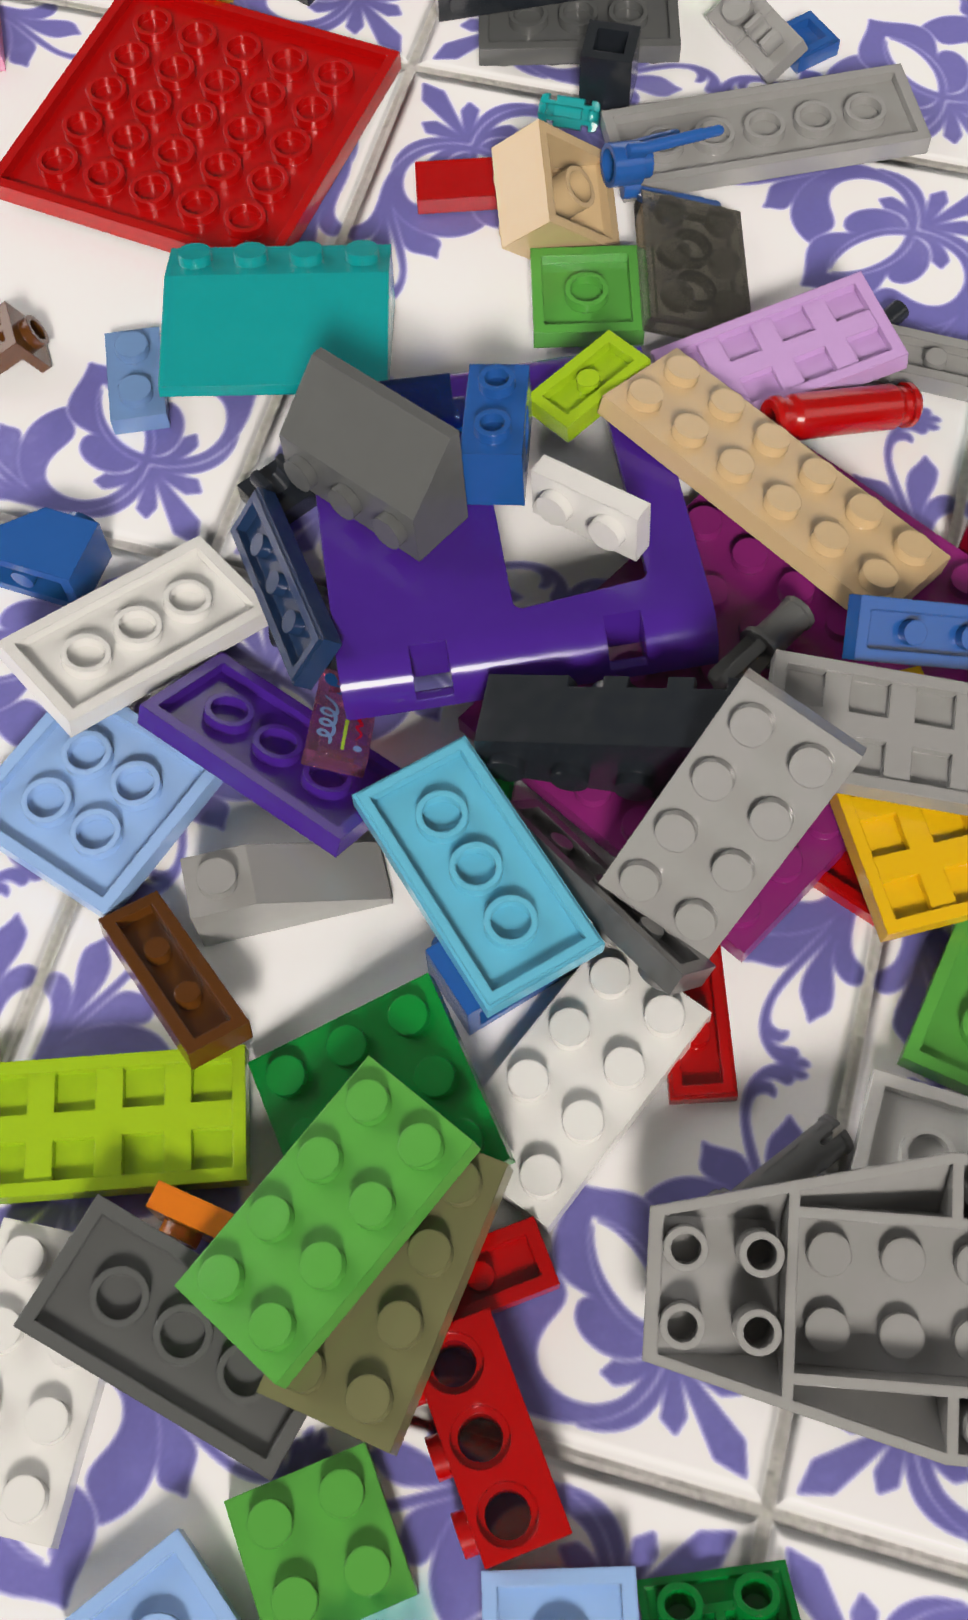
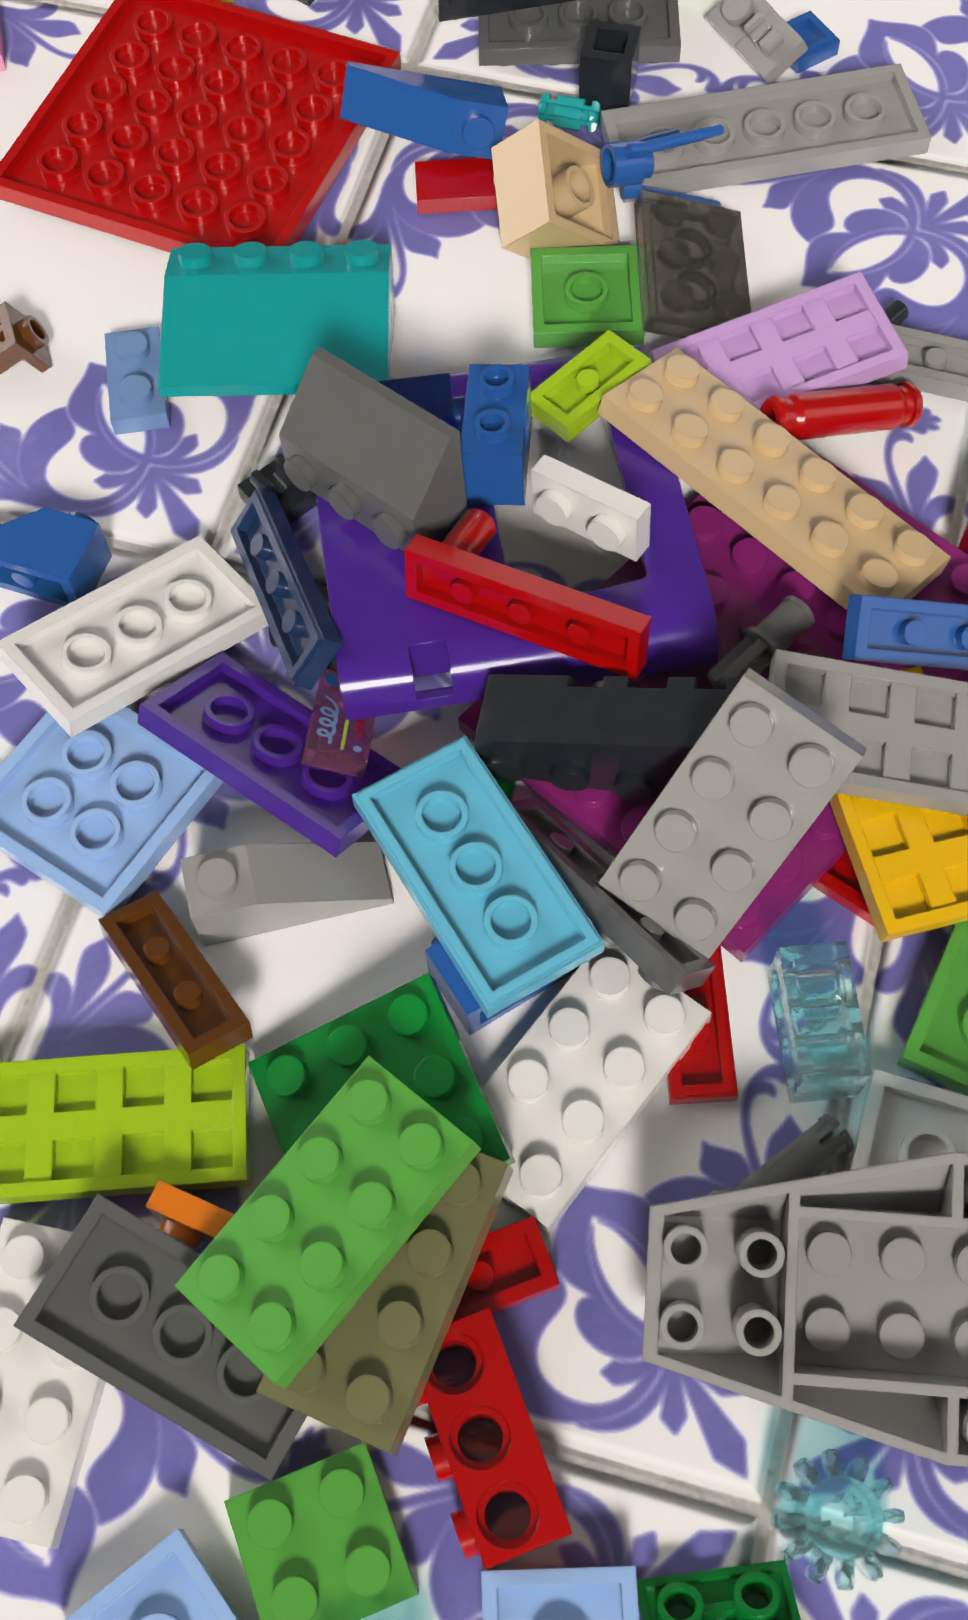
none -> blue slope [340,61,509,160]
none -> red piece [404,508,652,680]
none -> clear light blue brick [767,941,872,1104]
none -> clear light blue gear [771,1449,905,1591]

